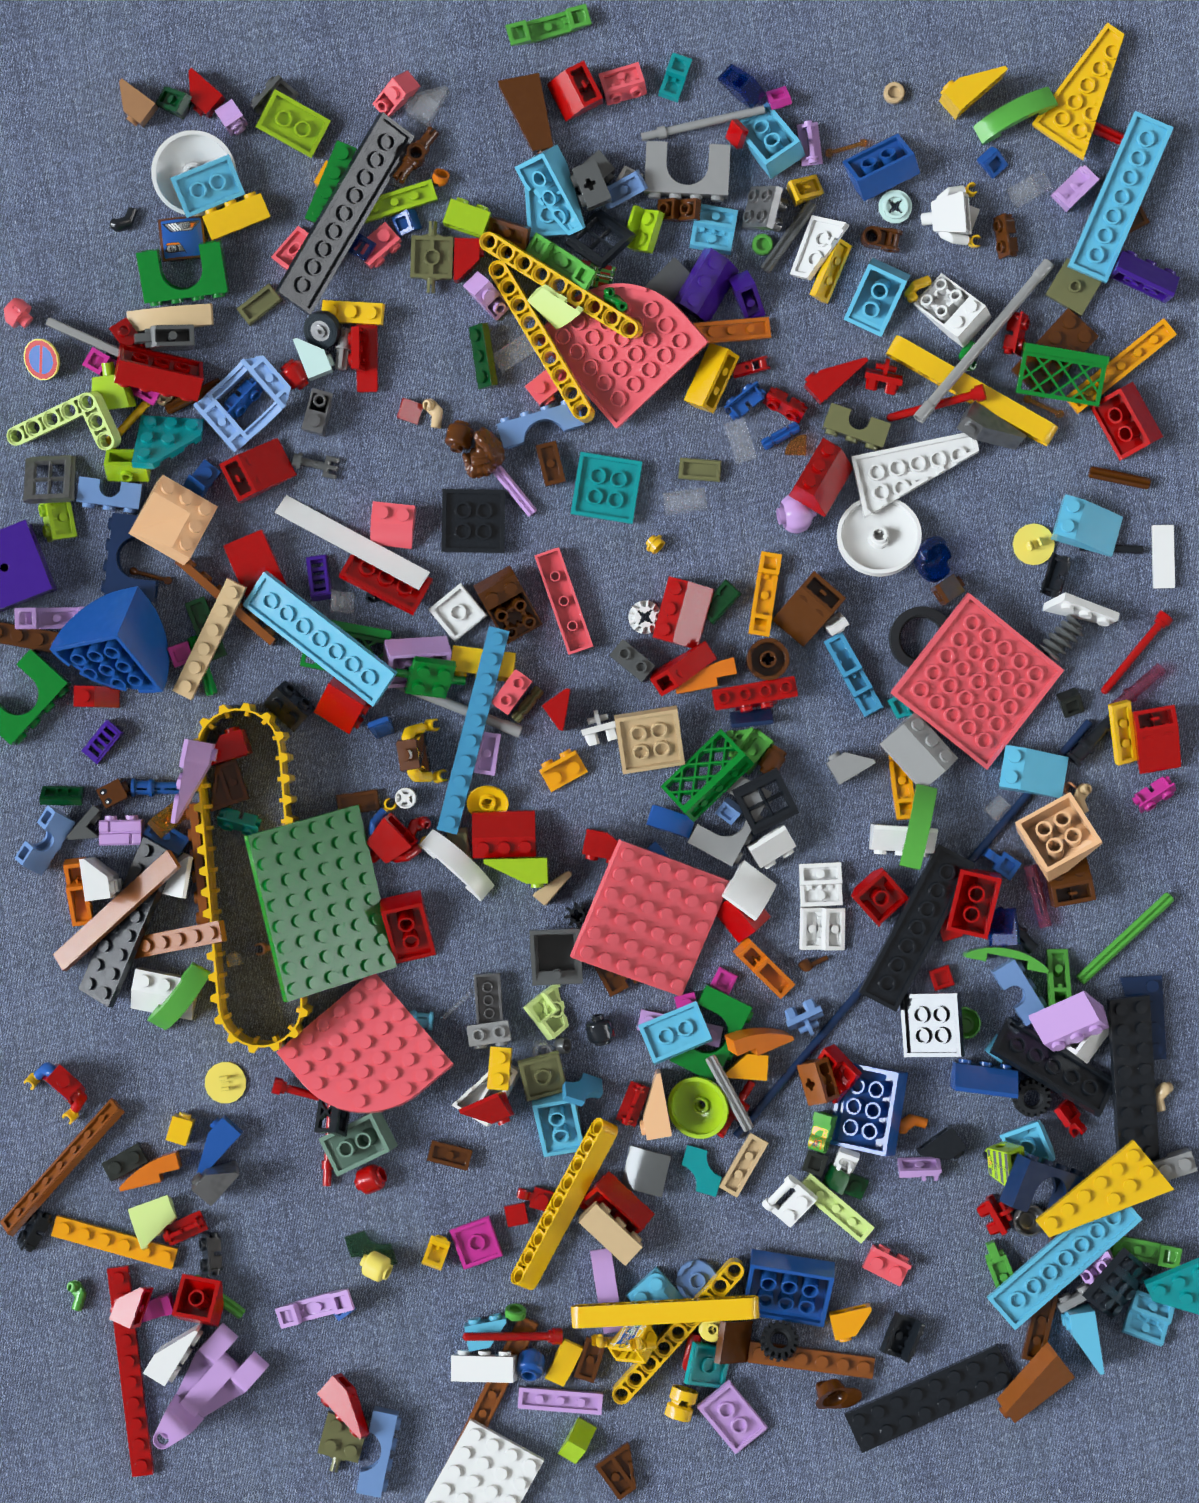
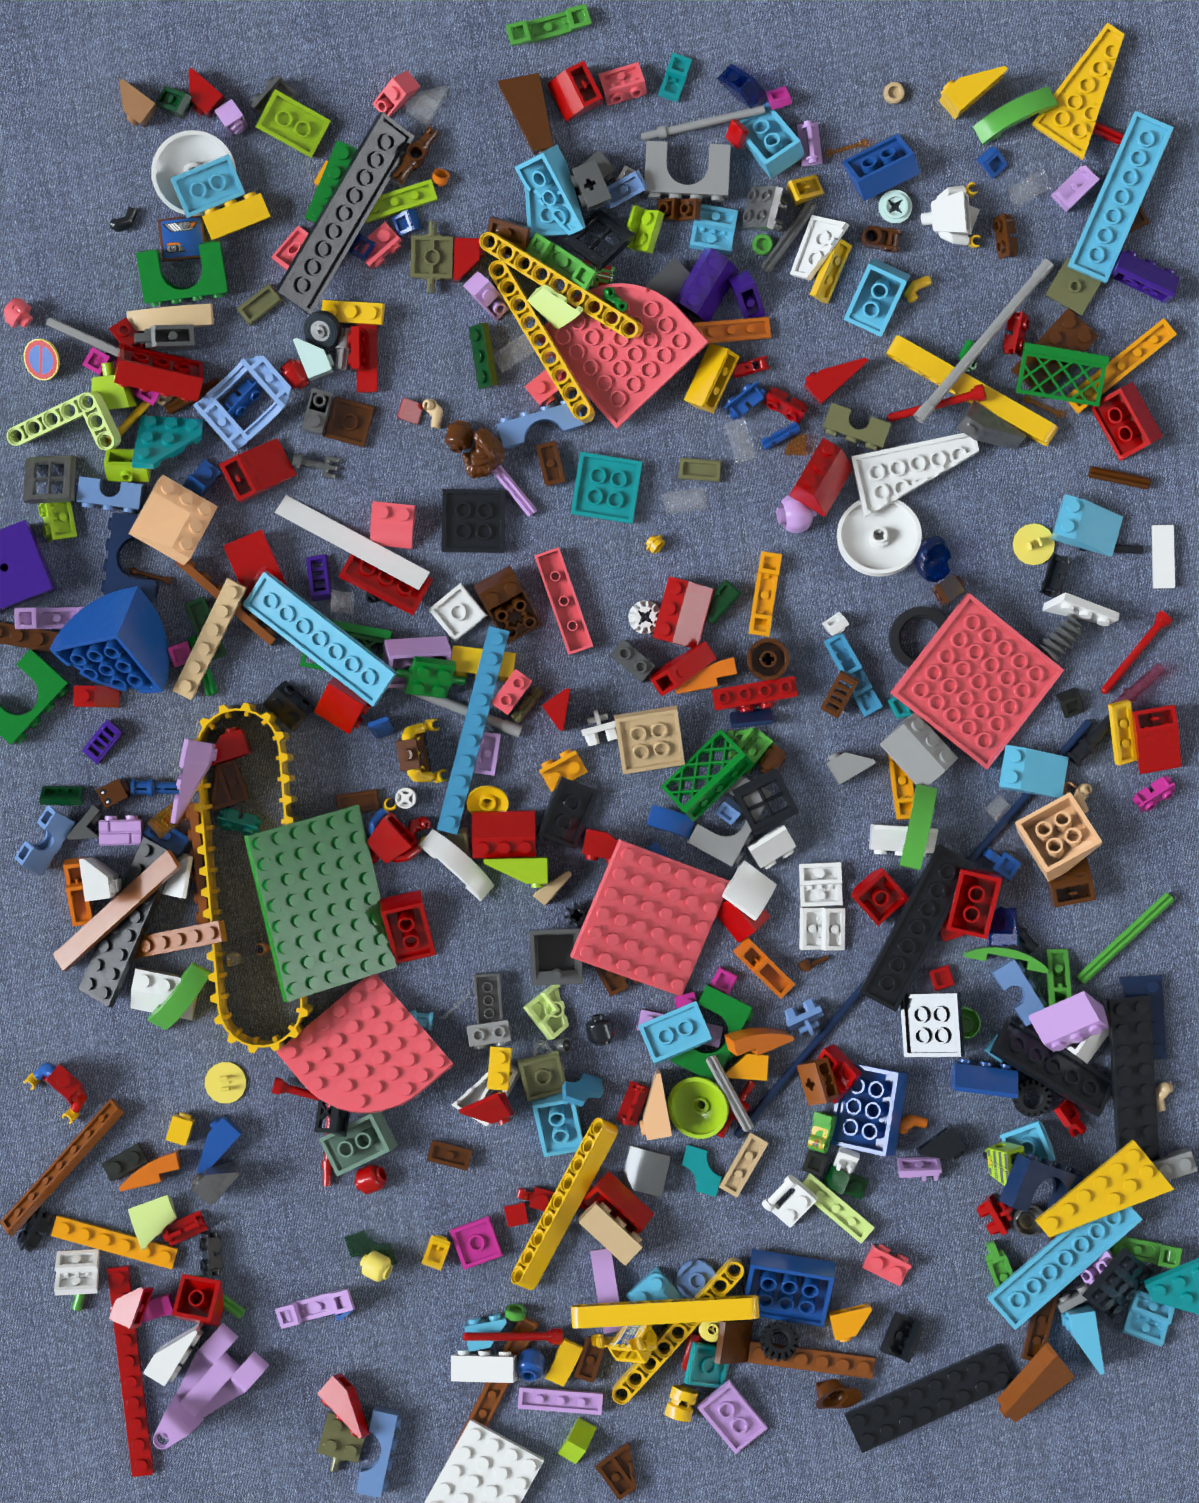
lime brick [443,197,492,238] -> none
reddish brown slope [772,571,846,647] -> none
red hips [865,358,903,395] -> none
white slope [913,273,992,348] -> none
clear pink pin [1024,864,1052,928] -> none
none -> white slope [54,1249,99,1296]
none -> reddish brown tile [324,396,376,448]
none -> black plate [536,776,599,849]
none -> reddish brown slope [821,670,859,718]

